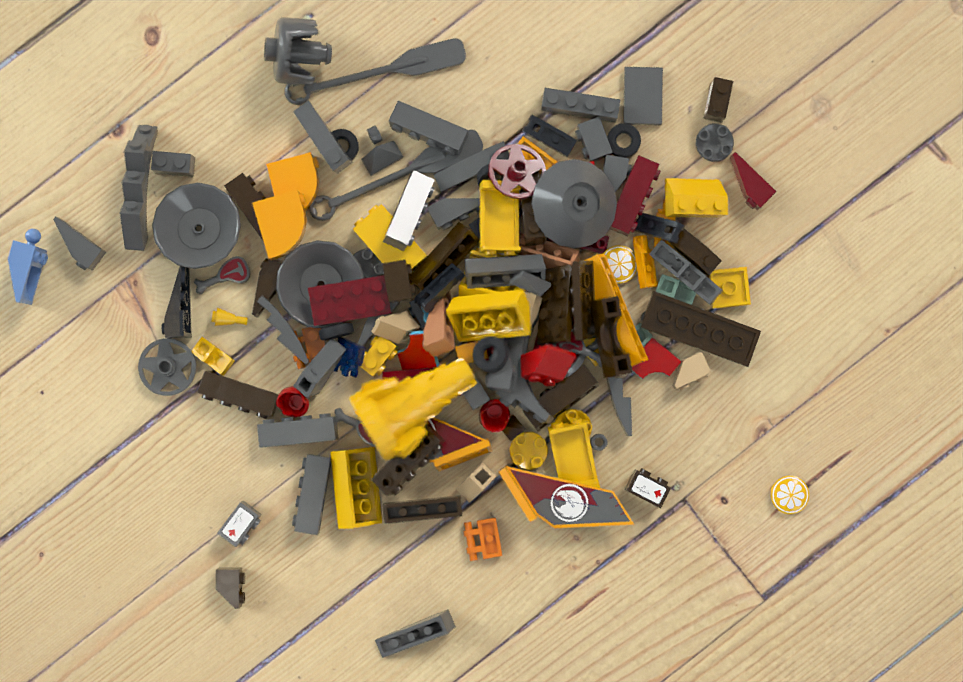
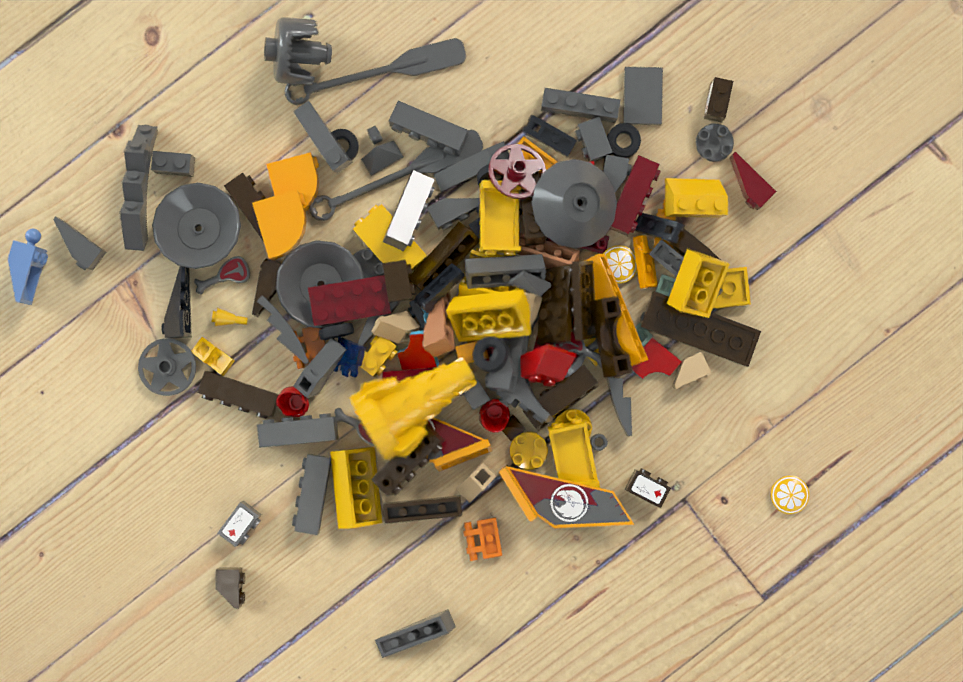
none -> yellow slope [667,249,730,318]

